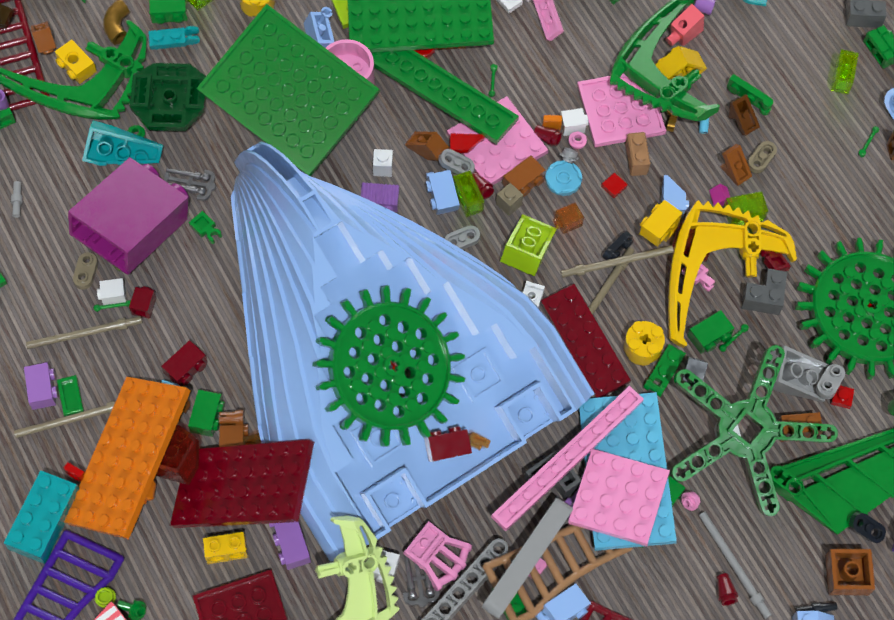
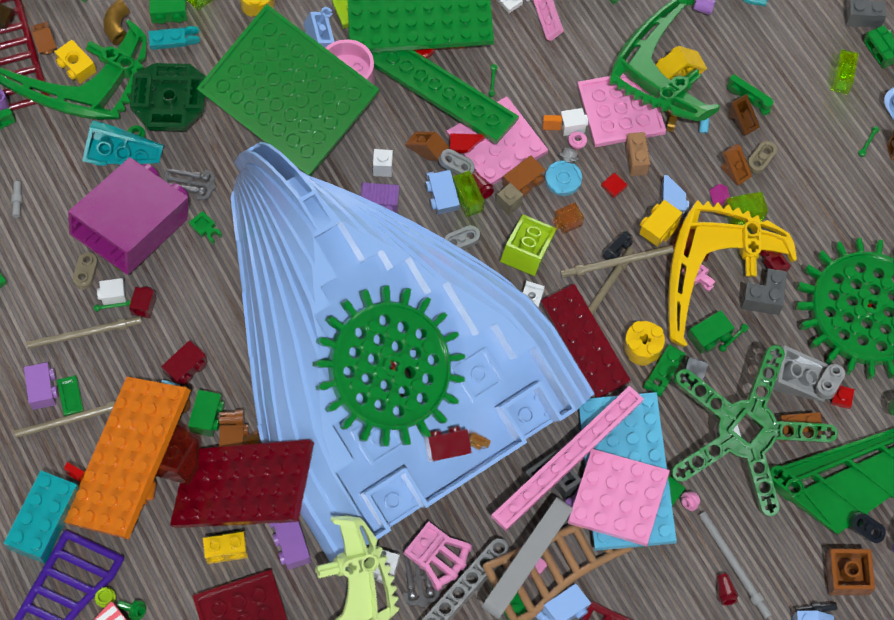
dark red cone [534,125,562,146] -> none
coral torso [665,4,705,46] -> none

